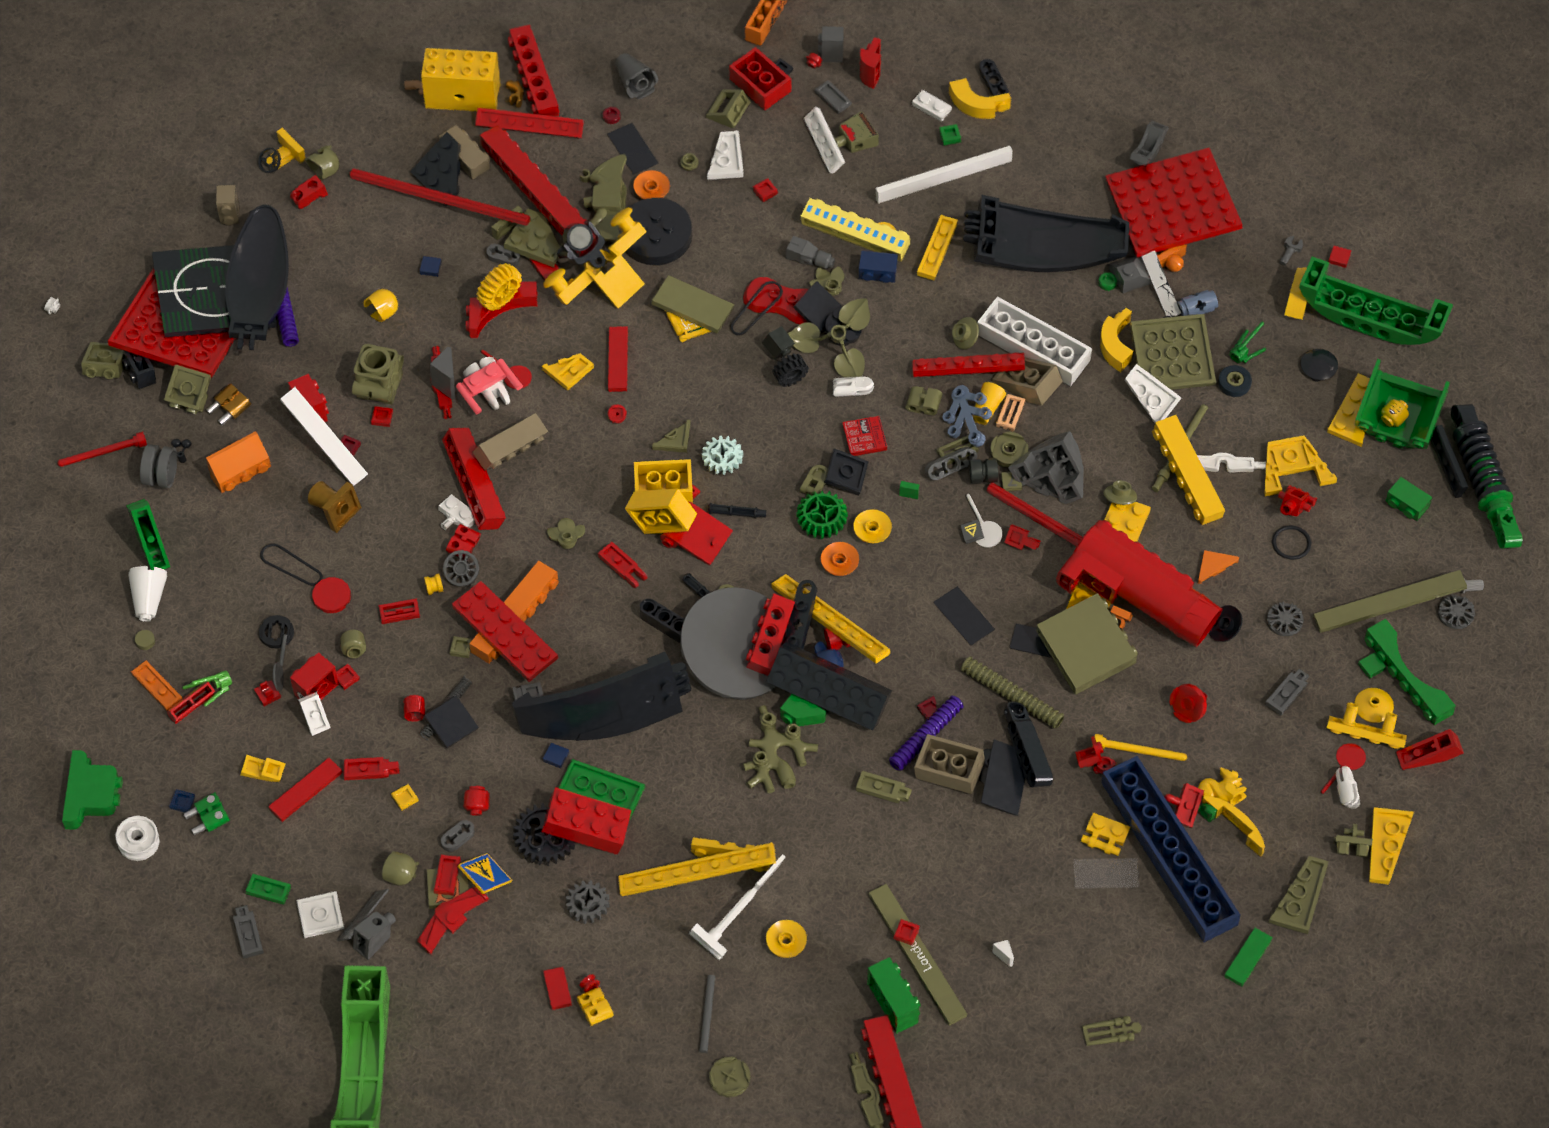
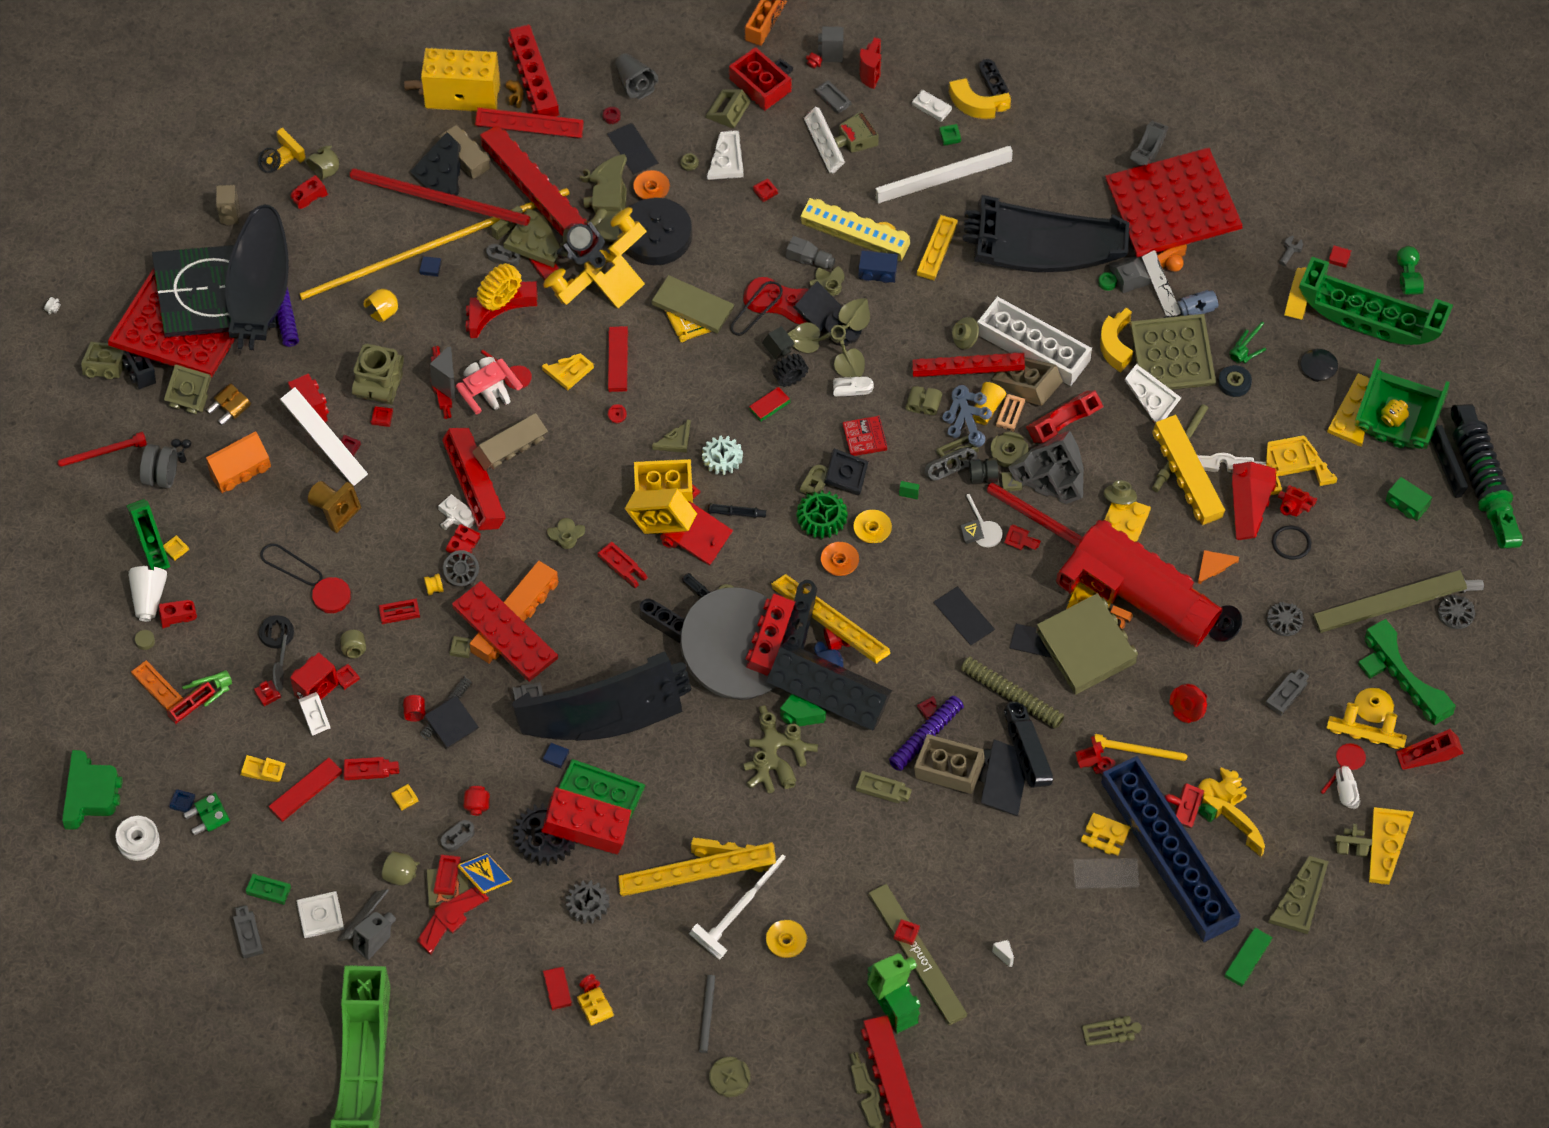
none -> red leg [159,600,197,629]
none -> yellow tile [163,535,189,561]
none -> yellow piece [299,188,570,300]
none -> red tile [749,387,790,422]
none -> bright green torso [867,953,917,999]
none -> red arch [1026,390,1103,443]
none -> red wedge [1232,461,1277,540]
none -> green beam [1396,246,1424,295]

